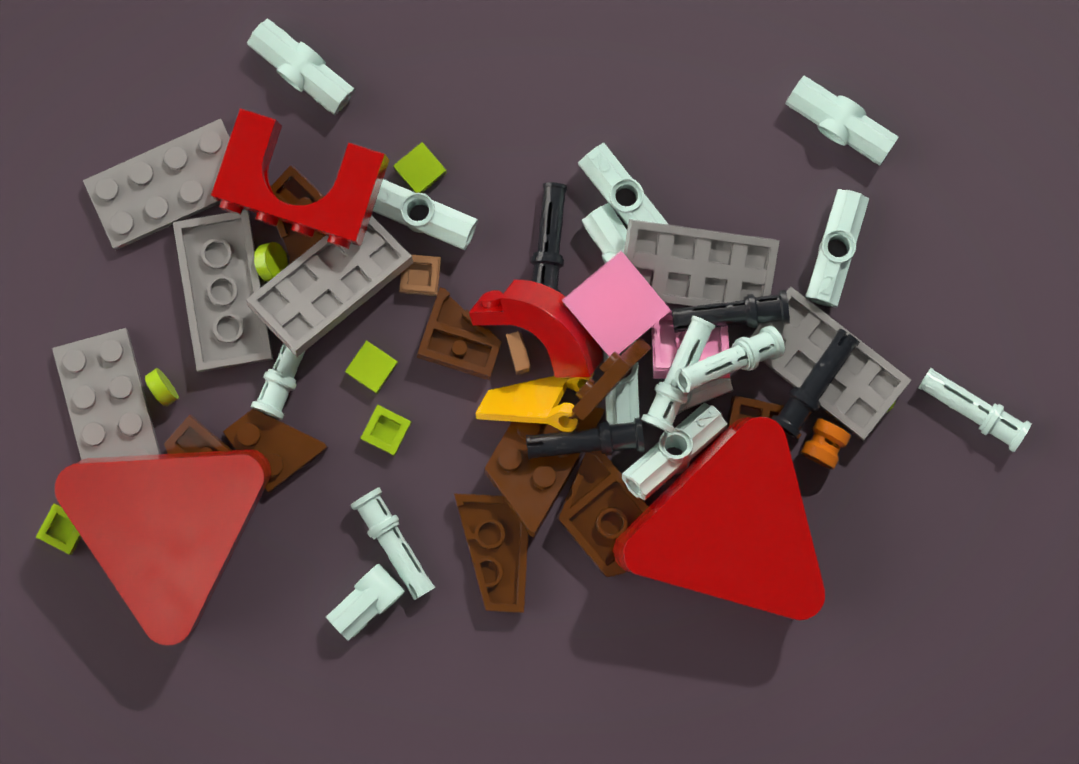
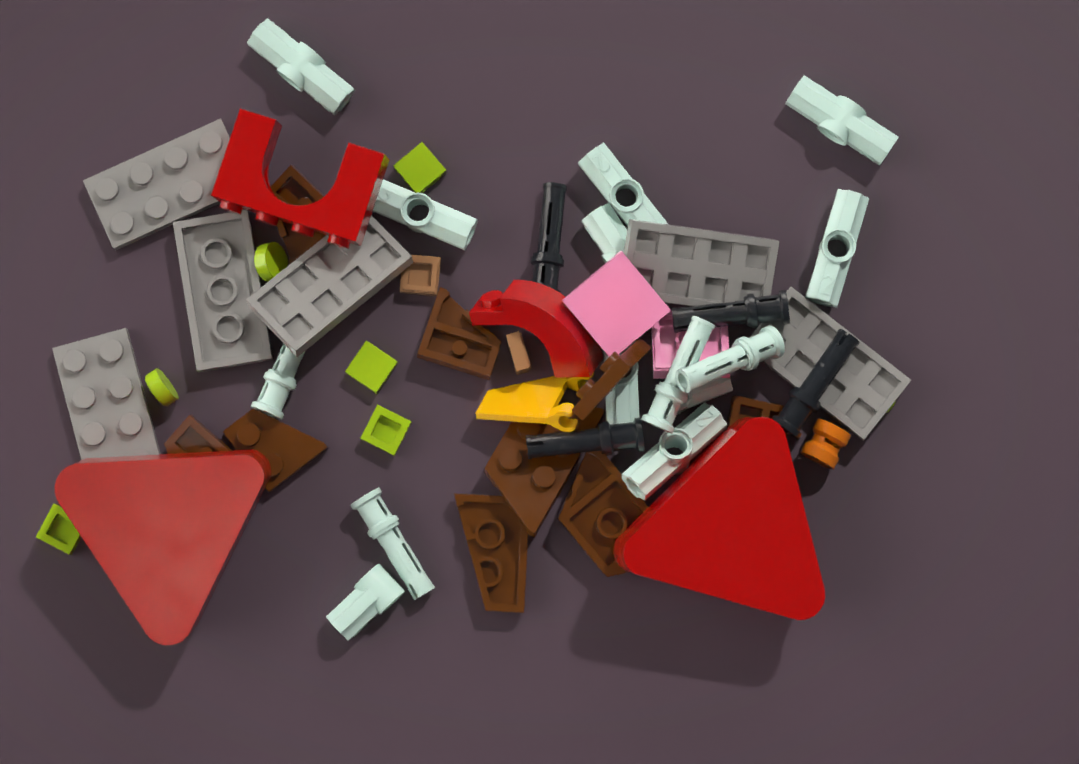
light aqua pin [918,368,1032,453] -> none

